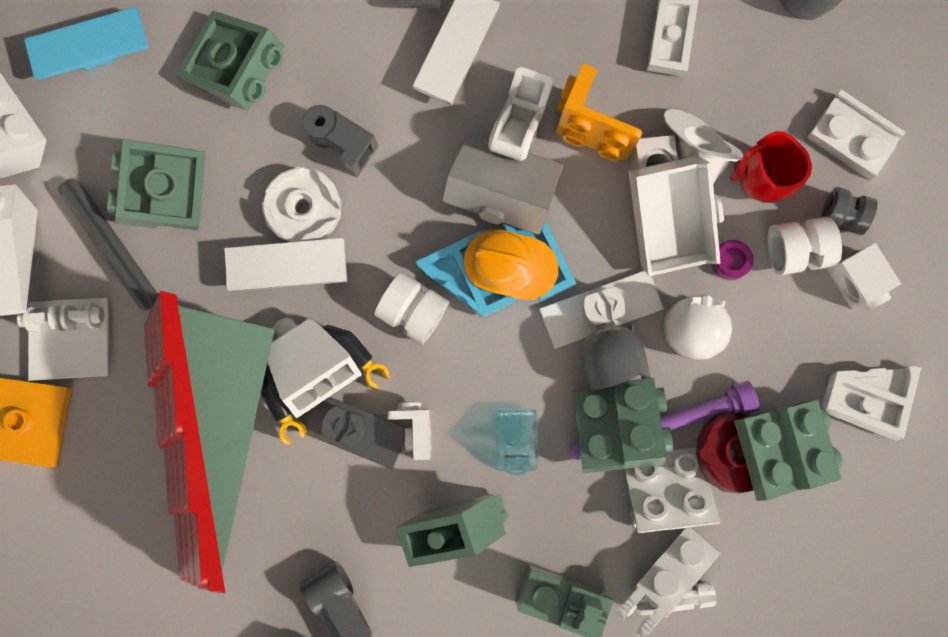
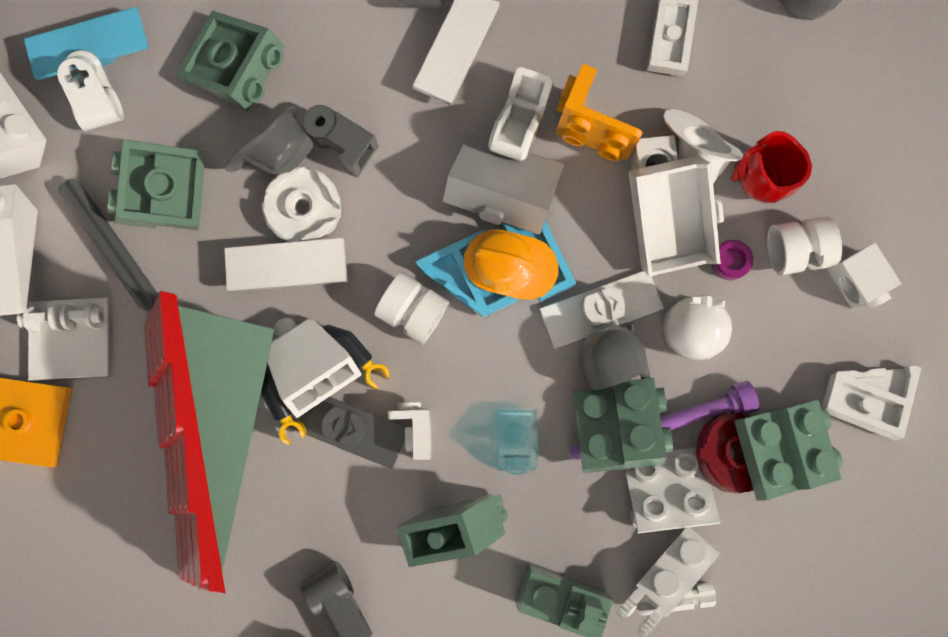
white plate [806,89,906,180] -> none
dark grey wheel [821,187,878,236] -> none
none -> white piece [57,50,124,131]
none -> dark grey piece [225,106,314,175]

